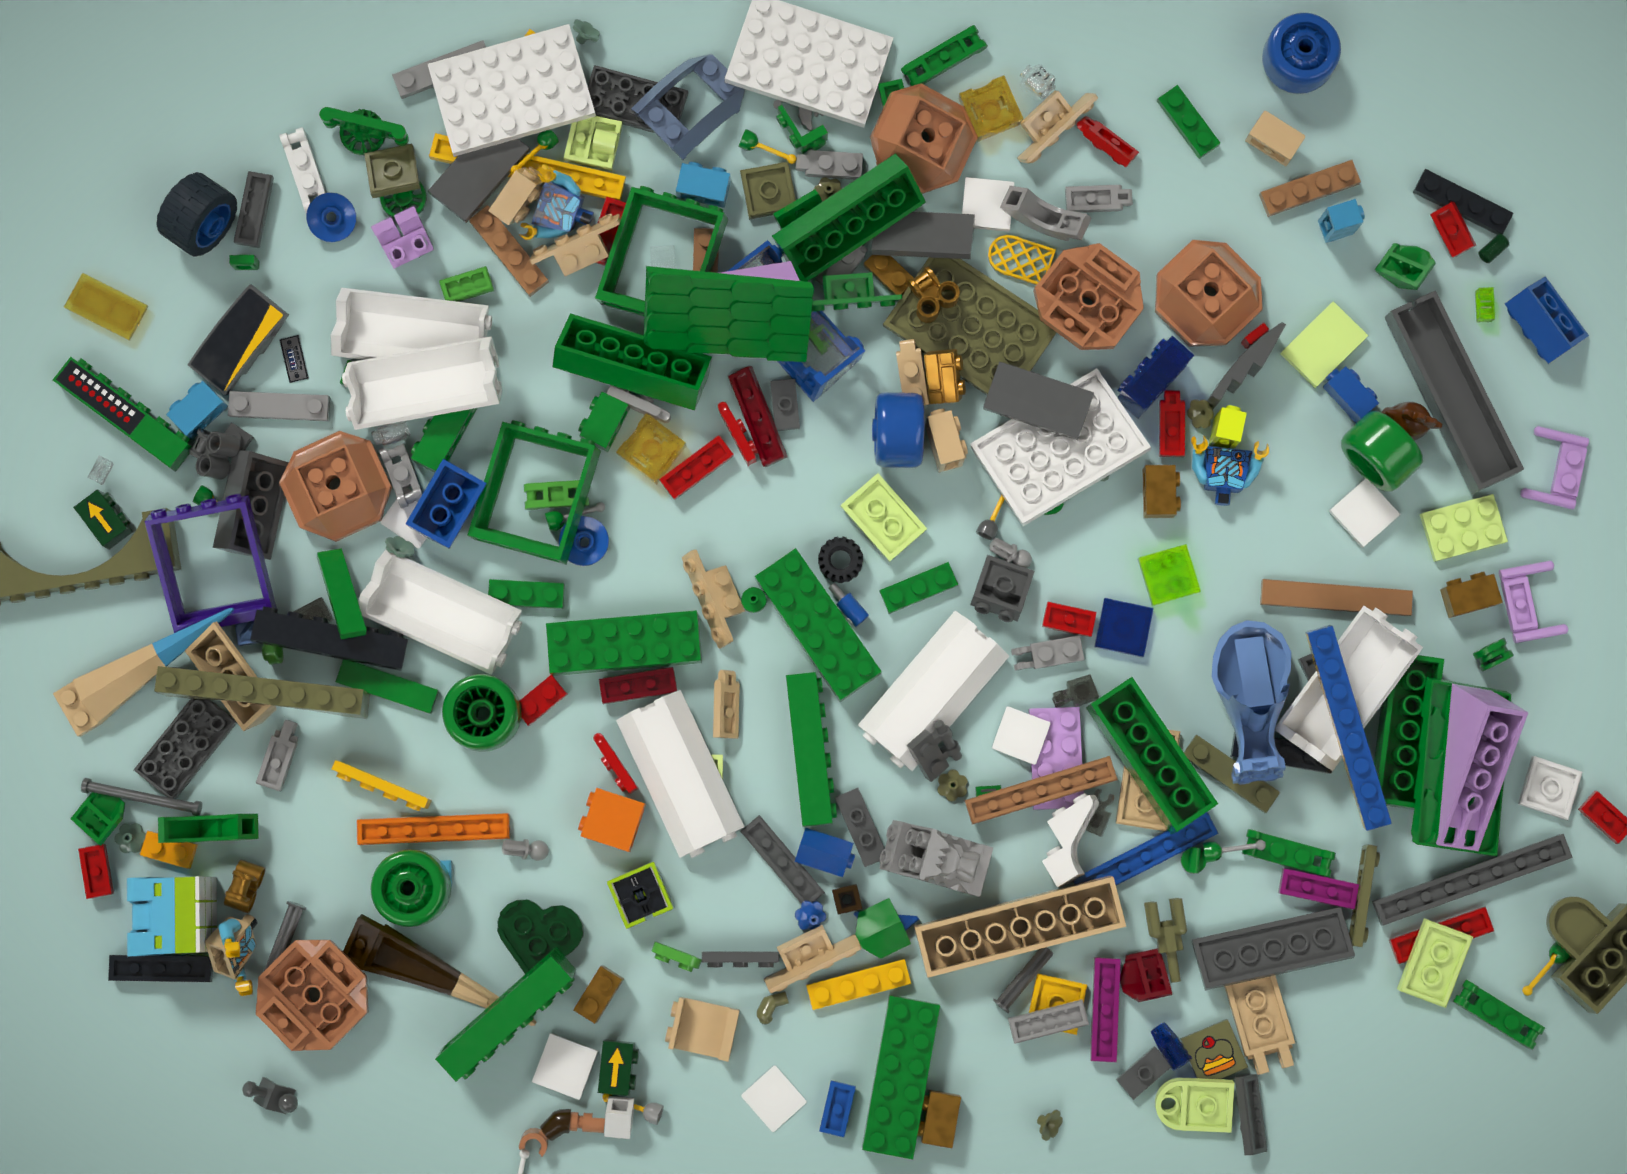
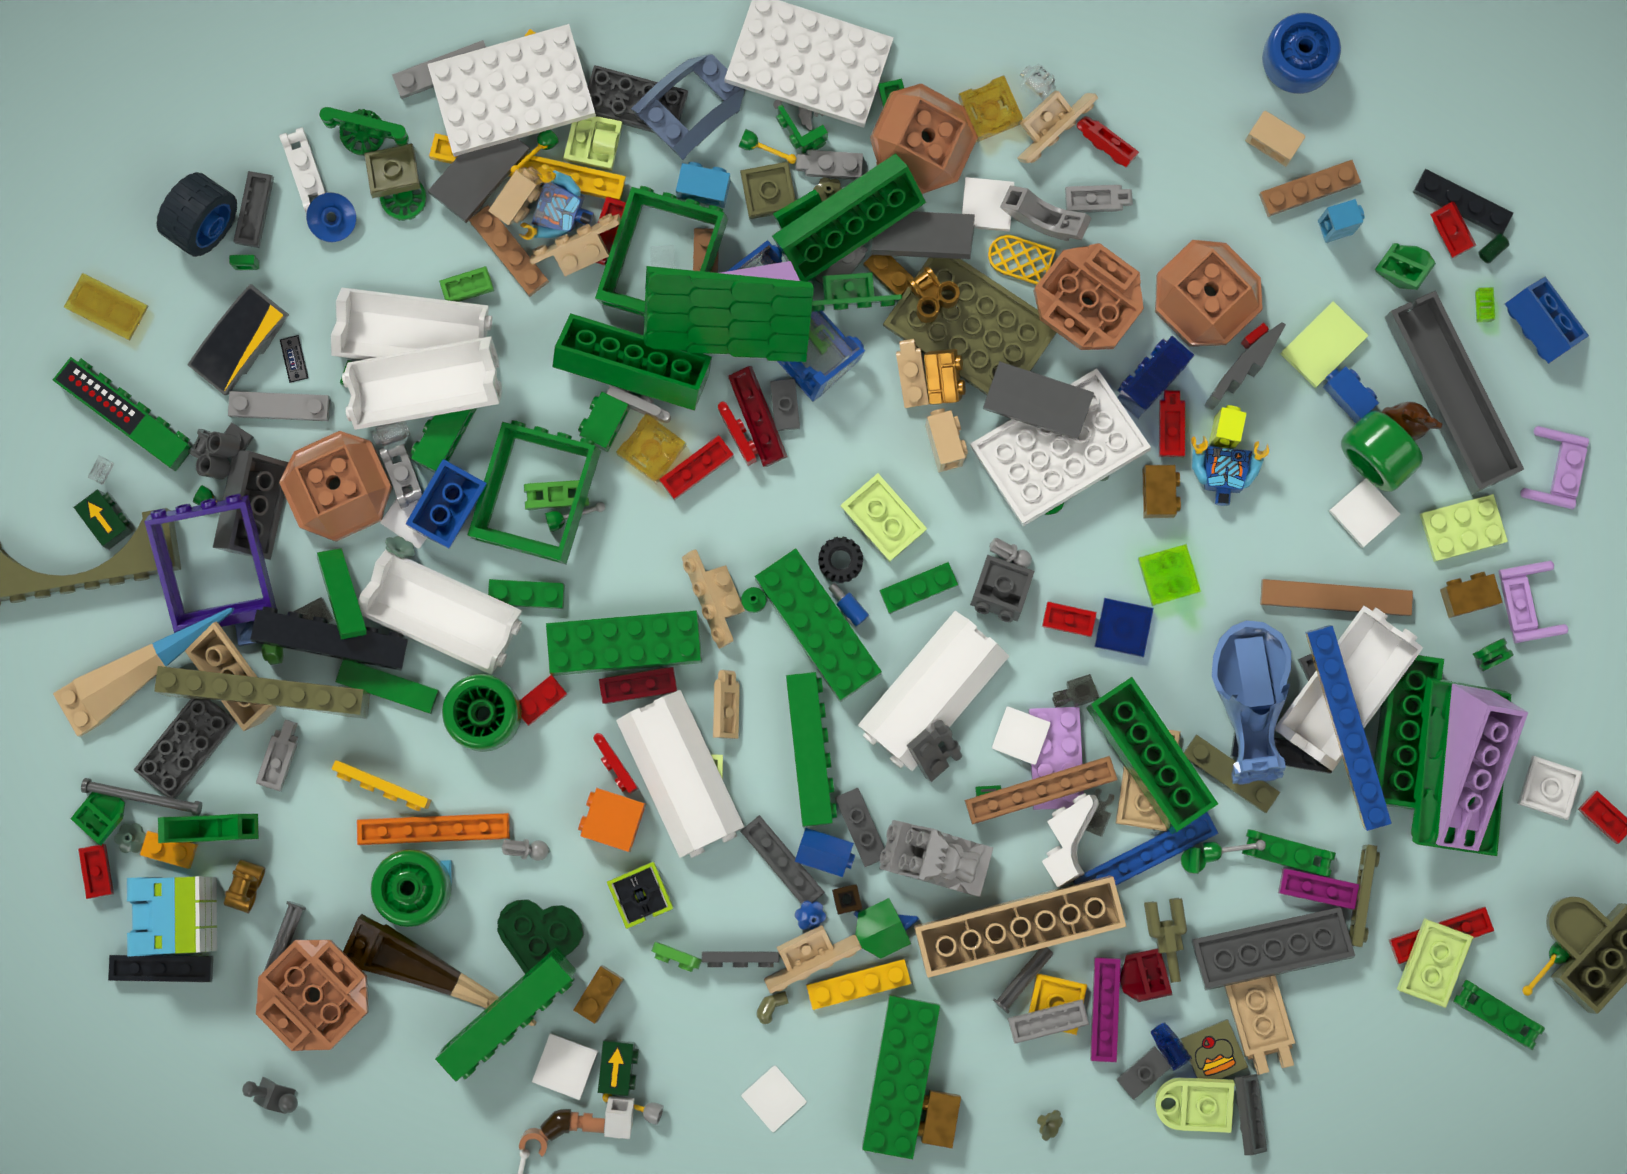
dark azure brick [166,381,228,440] -> none
torso [205,914,258,996] -> none
lavender hips [371,206,434,269] -> none
blue dish [559,516,609,566] -> none
sand green plant [573,19,600,44] -> none
tan panel [665,997,740,1062] -> none
blue plate [819,1080,856,1137] -> none
blue wheel [872,392,925,468] -> none
green plate [901,25,988,86] -> none
olive plant [937,769,968,802] -> none
dark grey hinge [976,494,1005,540] -> none
light grey hinge [1011,635,1084,671] -> none
green plate [1157,85,1220,159] -> none
olive plant [1187,399,1214,428] -> none
dark grey plate [1372,834,1573,926] -> none

